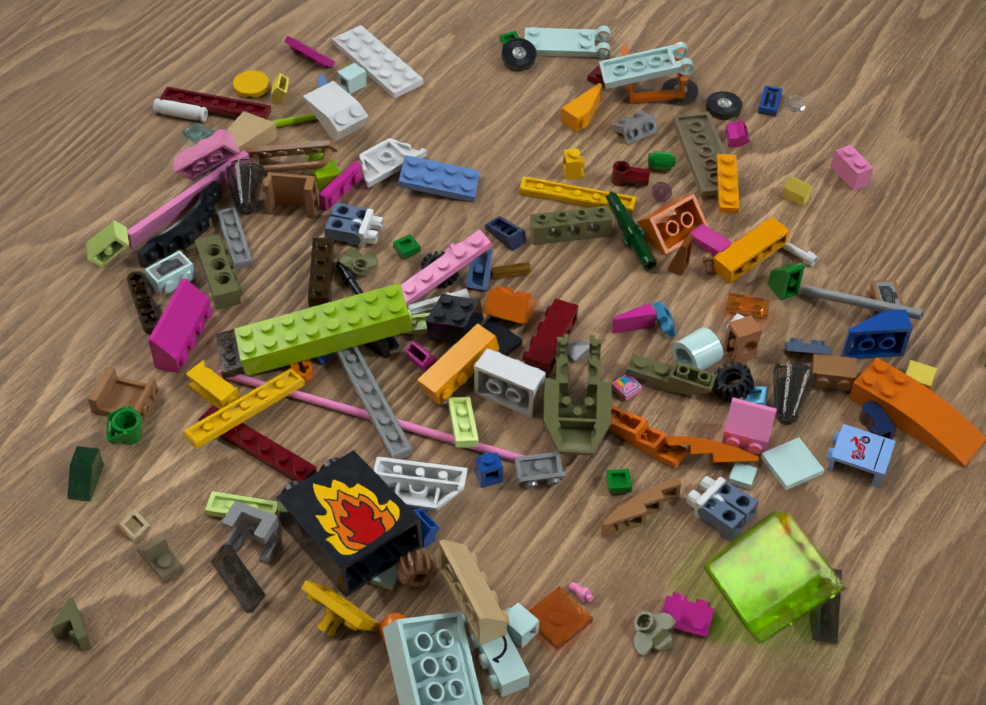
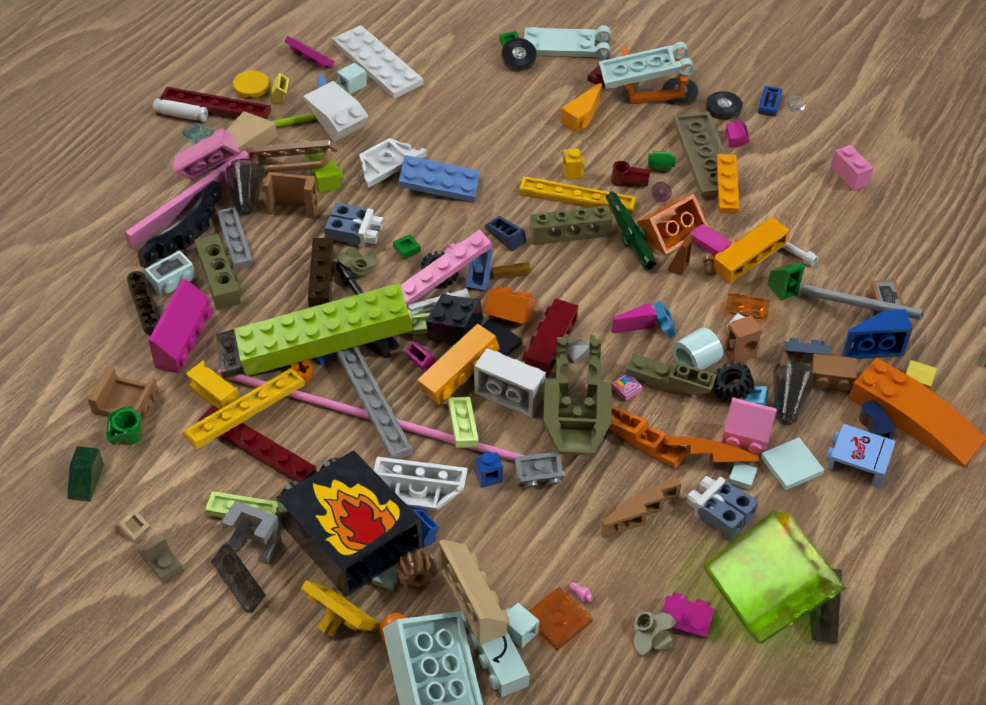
olive slope [51,597,92,652] -> none
yellowish green brick [86,220,129,267] -> none
dark pink plate [319,161,362,211] -> none
green plate [606,469,632,494] -> none
light grey bracket [612,111,658,144] -> none
light yellow piece [782,176,813,206] -> none

